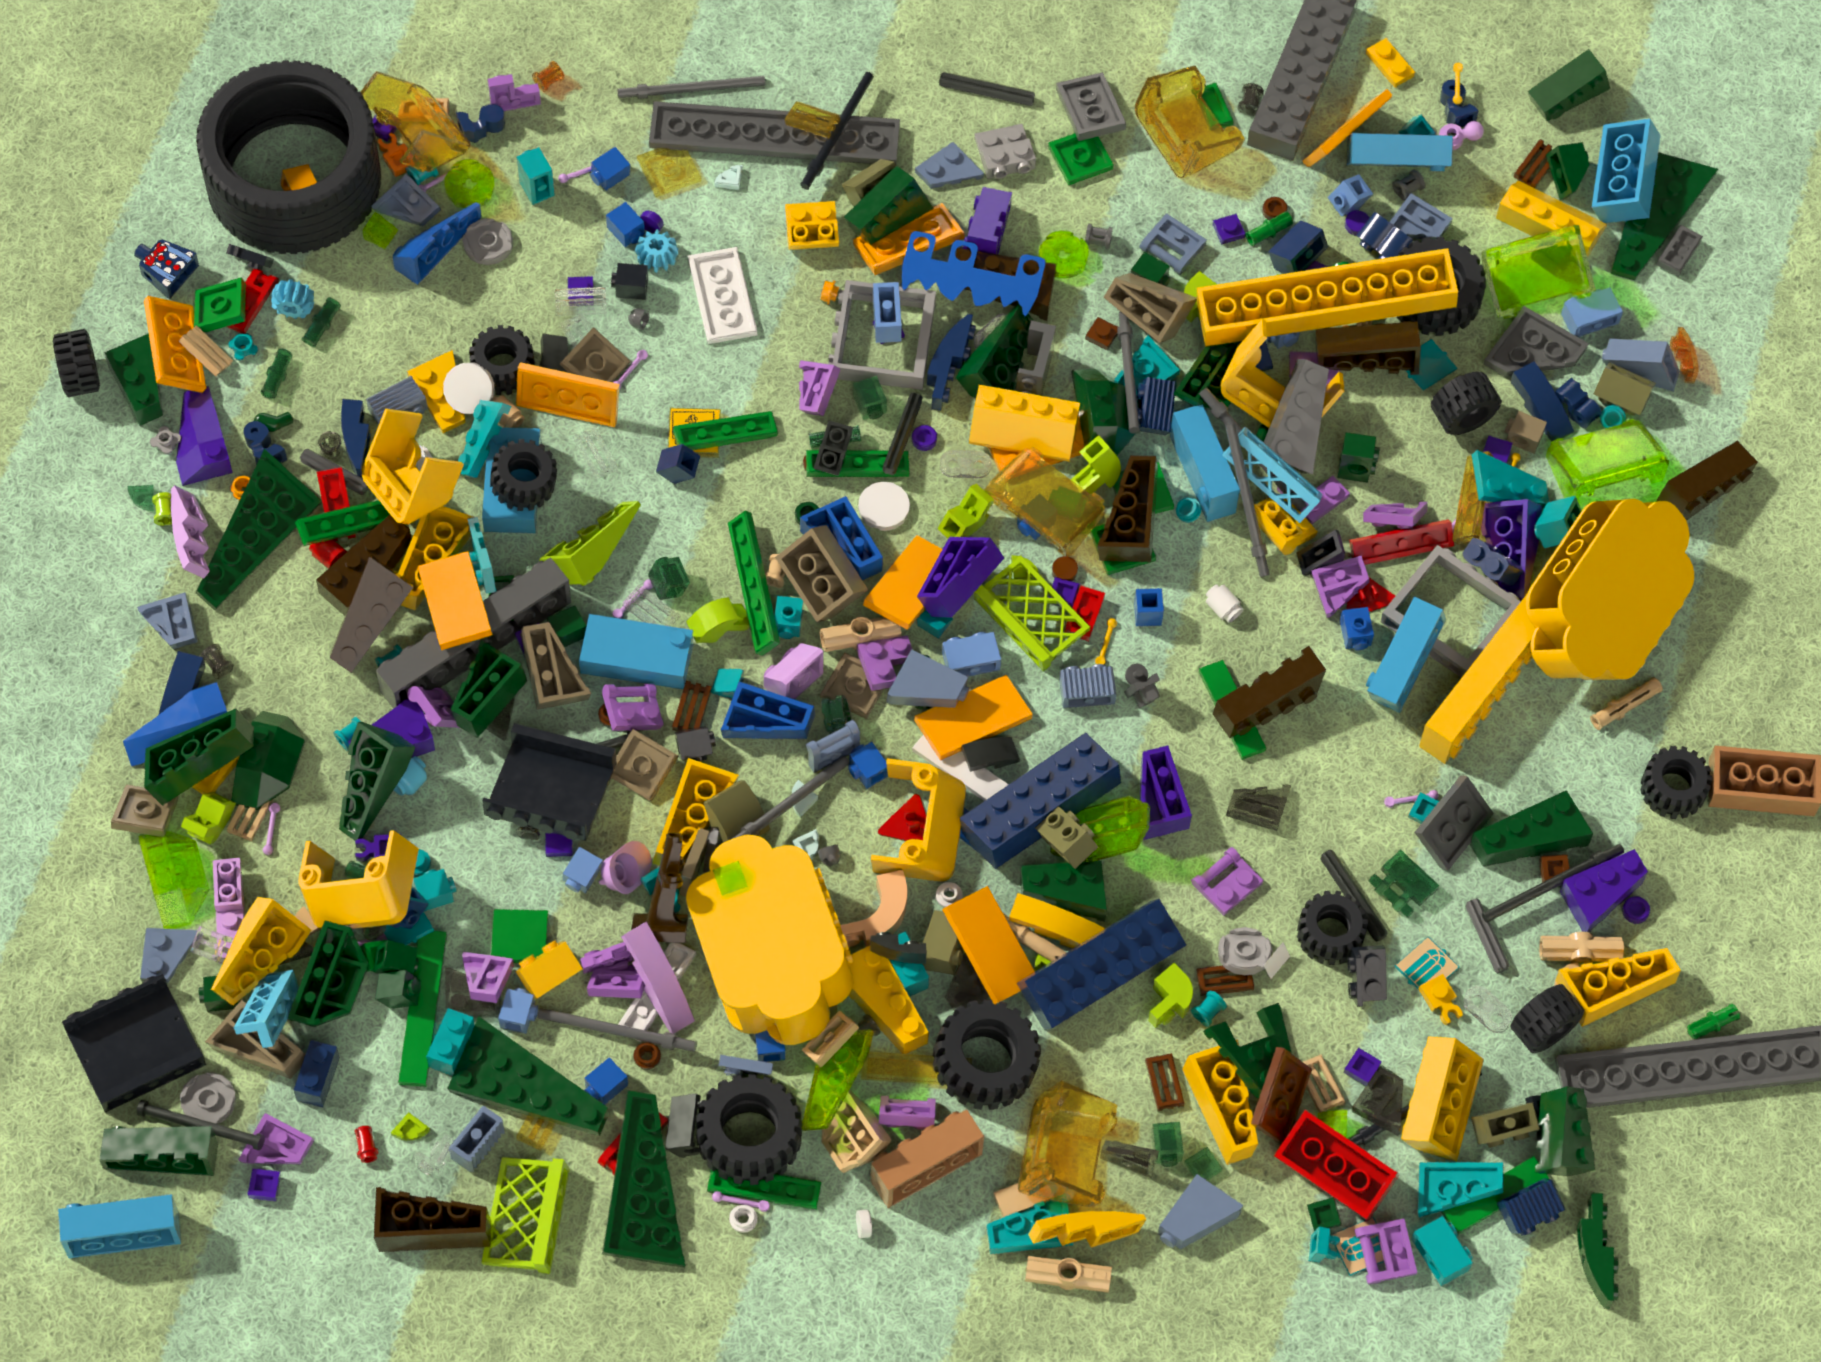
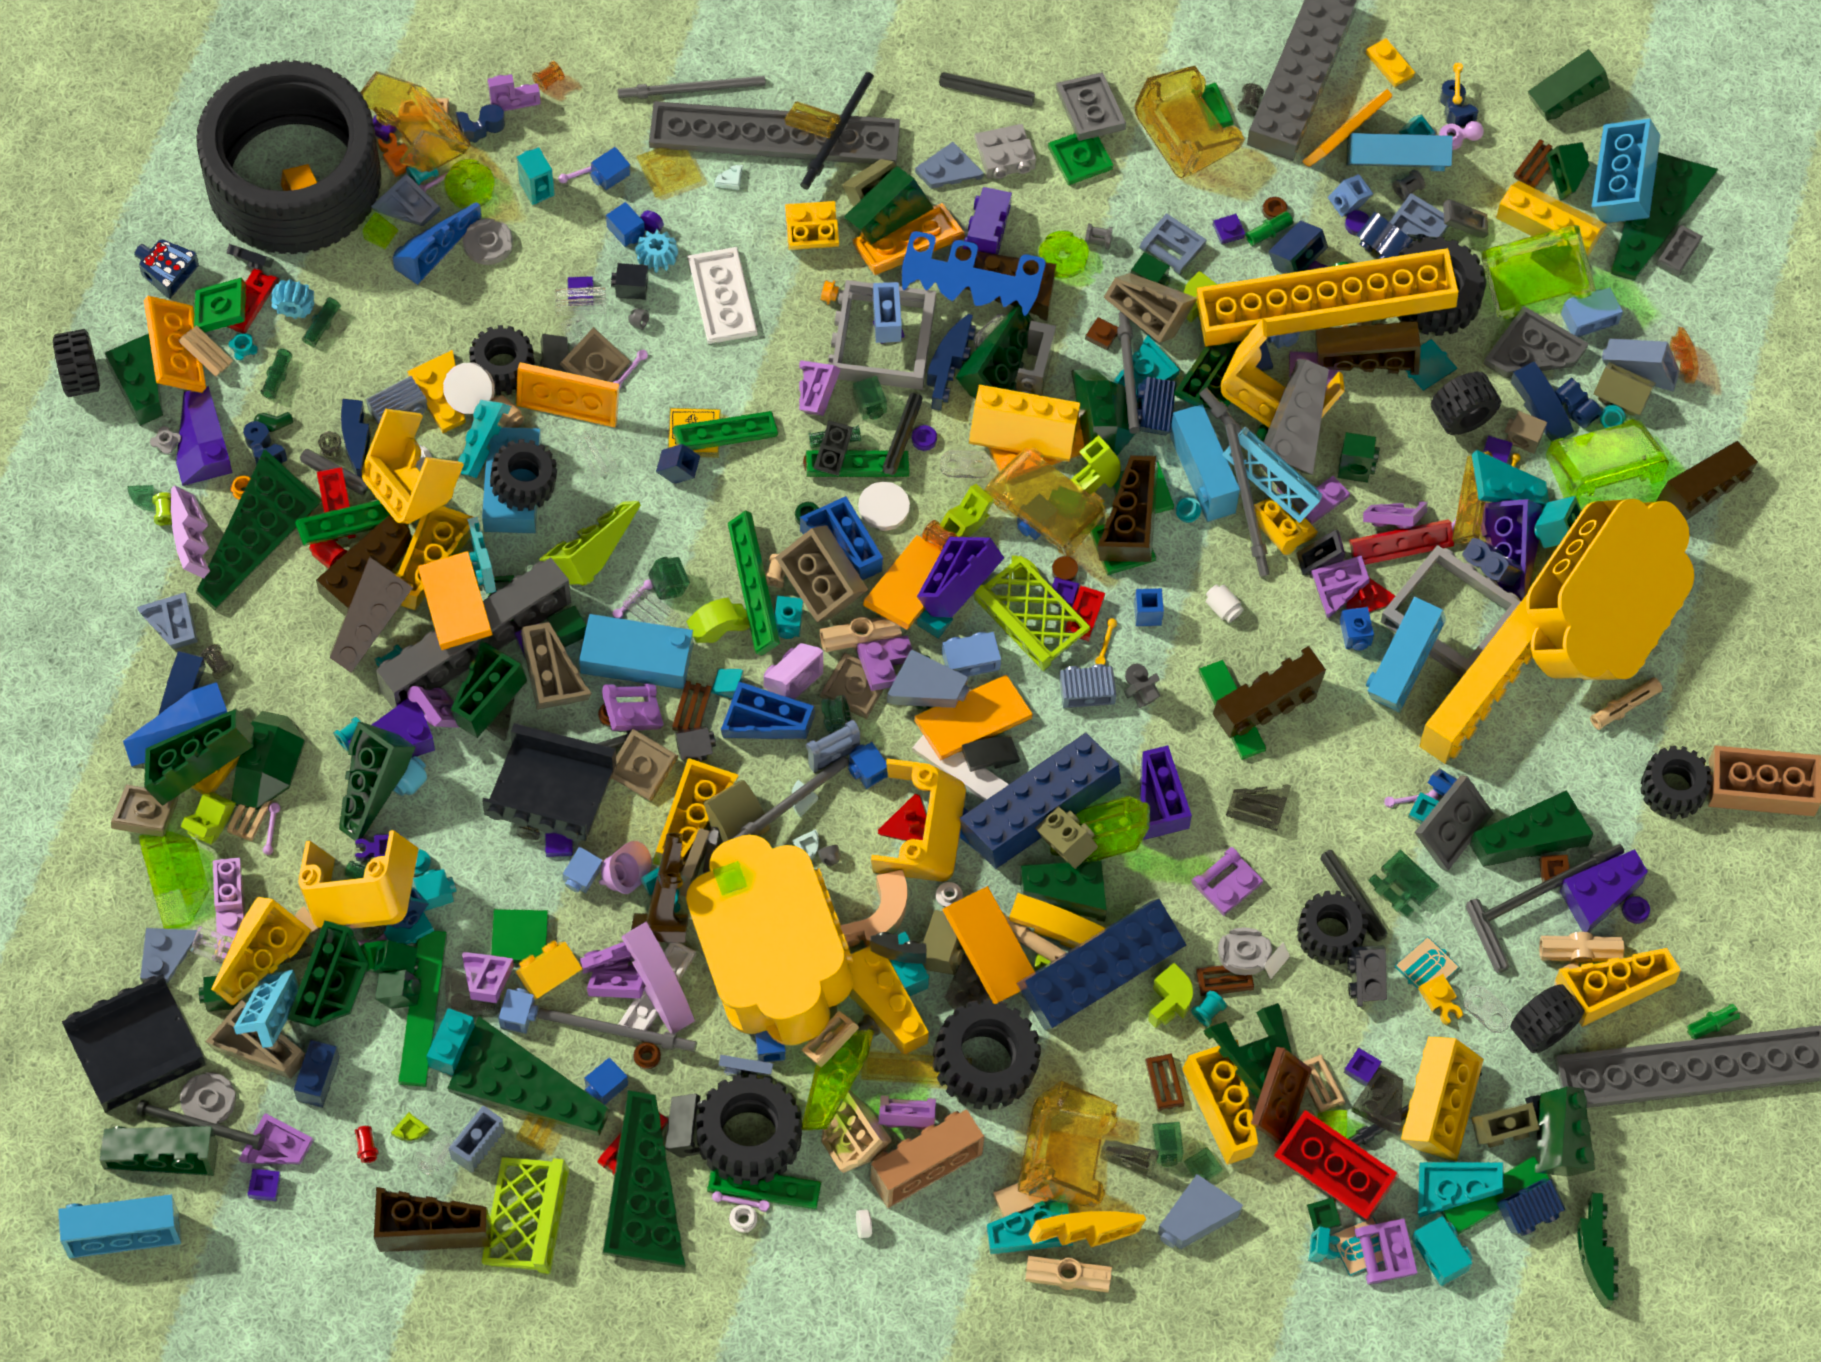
none -> clear orange bush [922,520,957,551]
none -> blue plate [1428,768,1457,796]
none -> dark grey plate [1443,199,1488,238]

